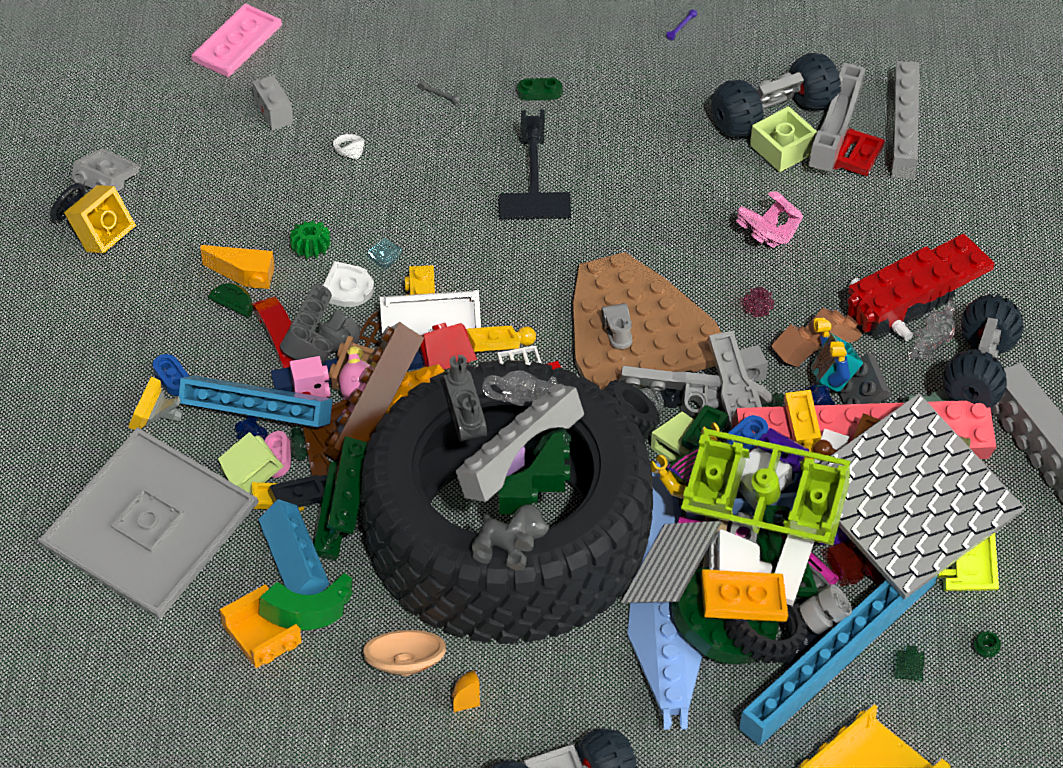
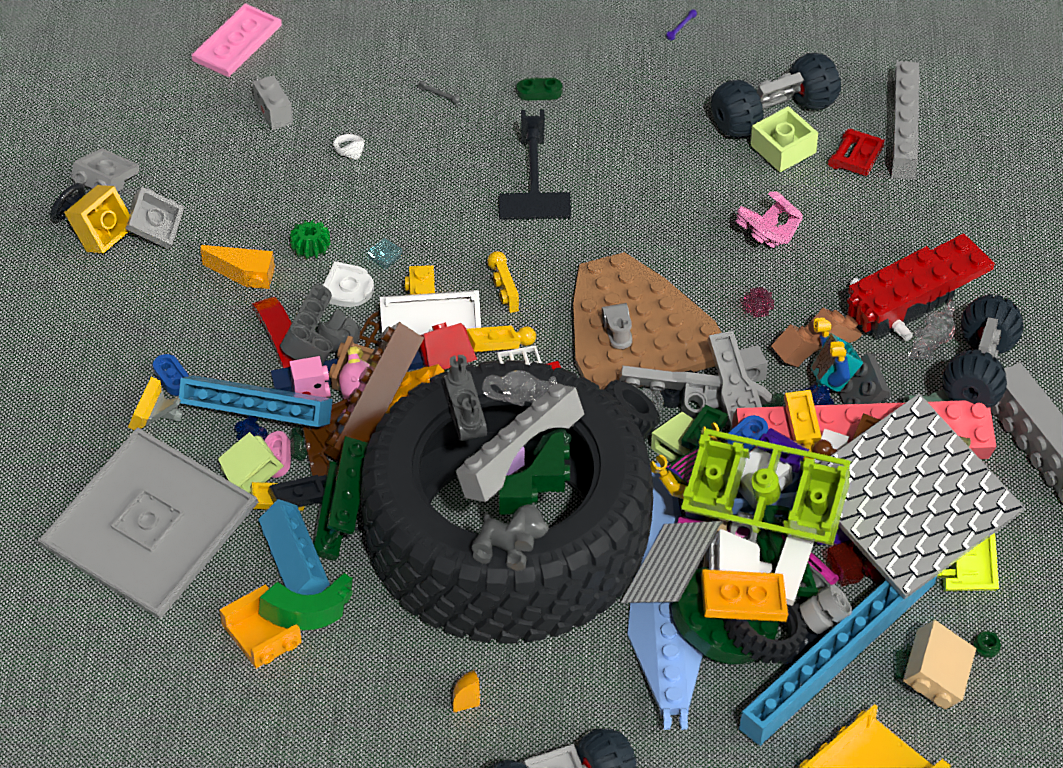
dark green plate [207,283,253,317] -> none
light nougat dish [364,630,446,676] -> none
light grey arch [809,63,866,172] -> none
none -> light grey plate [125,187,185,249]
none -> yellow plate [487,251,519,313]
none -> tan brick [903,620,976,709]

